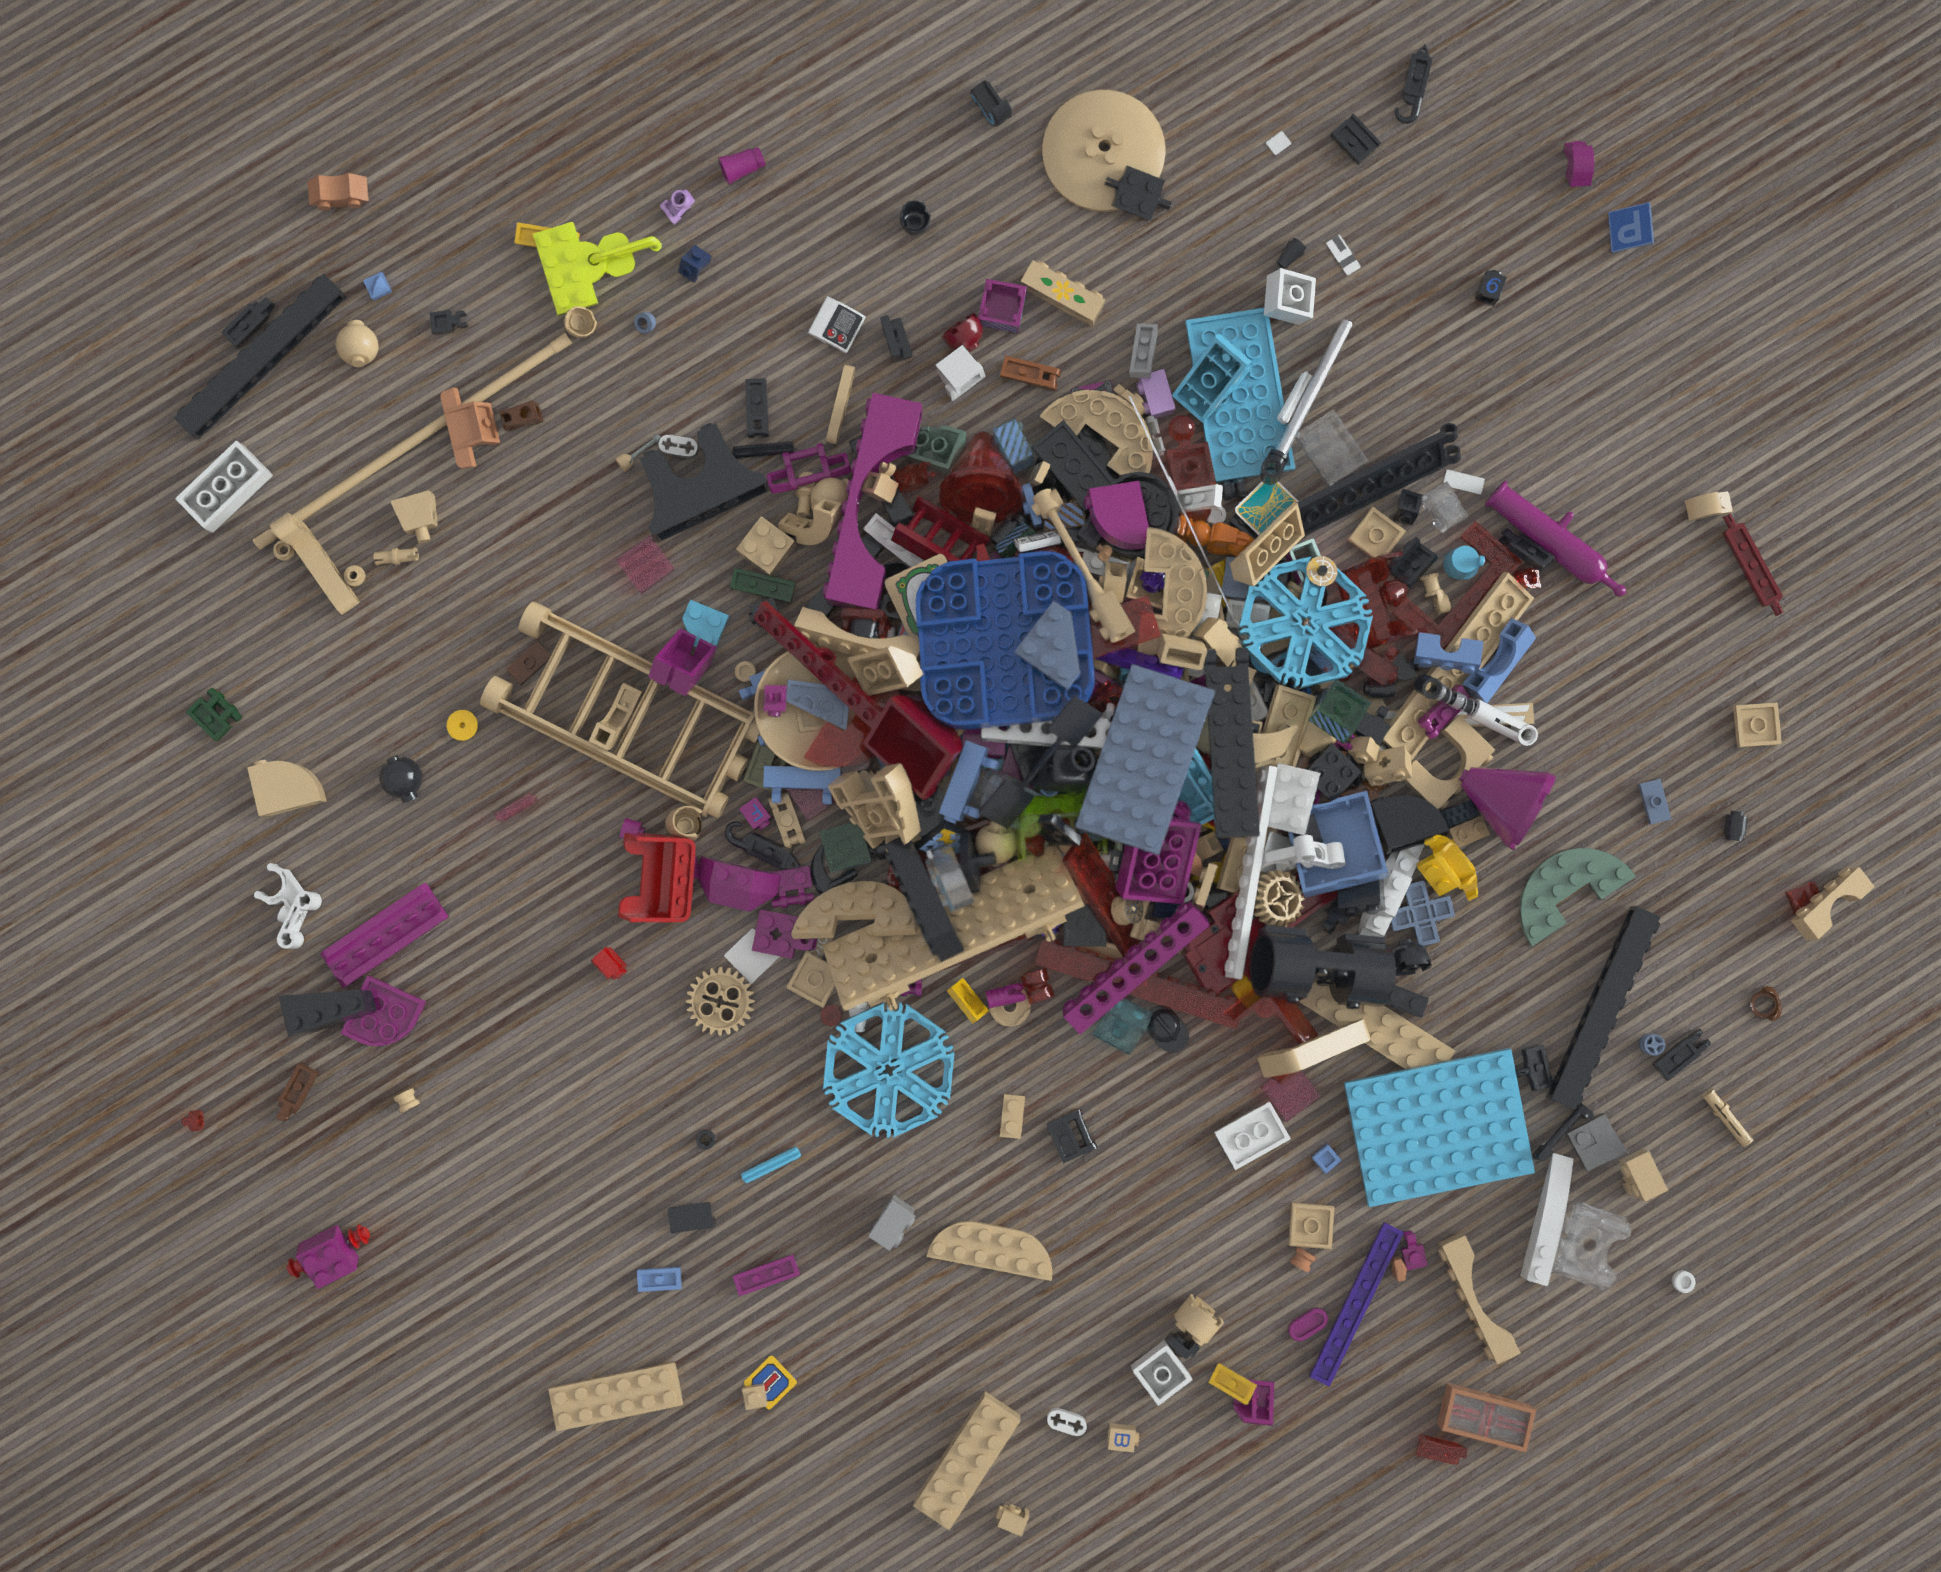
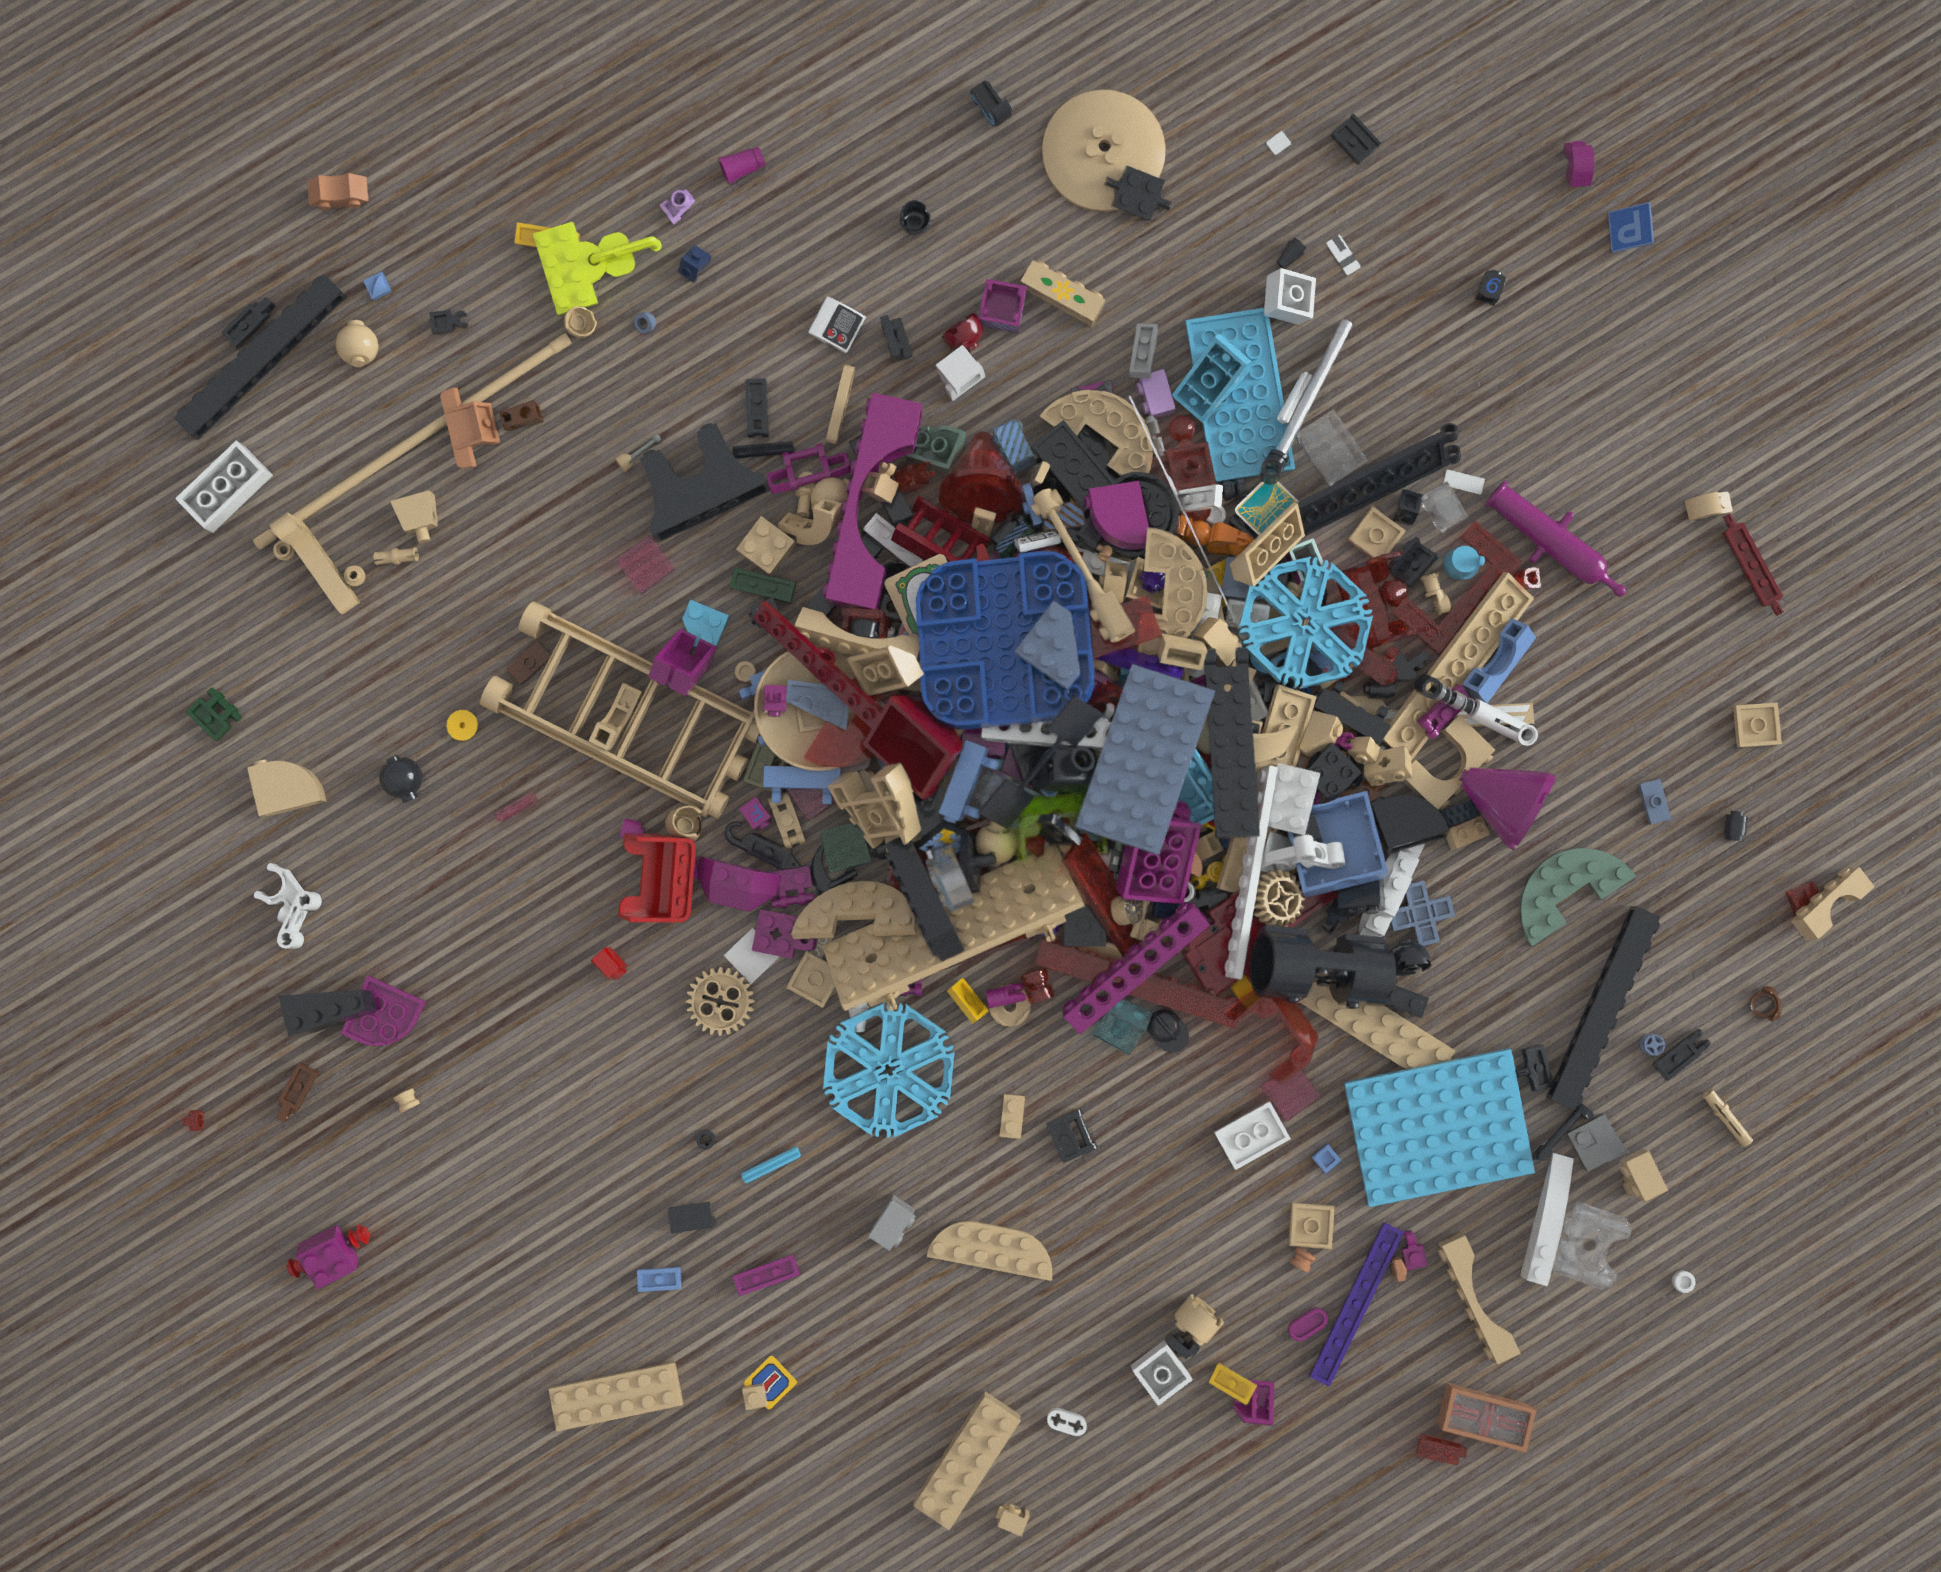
magenta plate [320,883,449,989] -> none
white beam [659,435,699,459] -> none
clear red piece [820,1005,842,1026] -> none
dark orange plate [1000,355,1061,391] -> none
tan brick [1107,1423,1139,1453] -> none
tan plate [1113,384,1145,416] -> none
tan plate [1192,863,1217,912] -> none
beam [1257,1019,1371,1078] -> none
tan piece [1306,556,1338,586] -> none
clear green container [1308,679,1372,744] -> none
black plate [1395,44,1433,124] -> none
medium blue arch [1414,632,1483,673] -> none
yellow plate [1417,835,1478,901] -> none
black plate [1498,528,1555,573] -> none

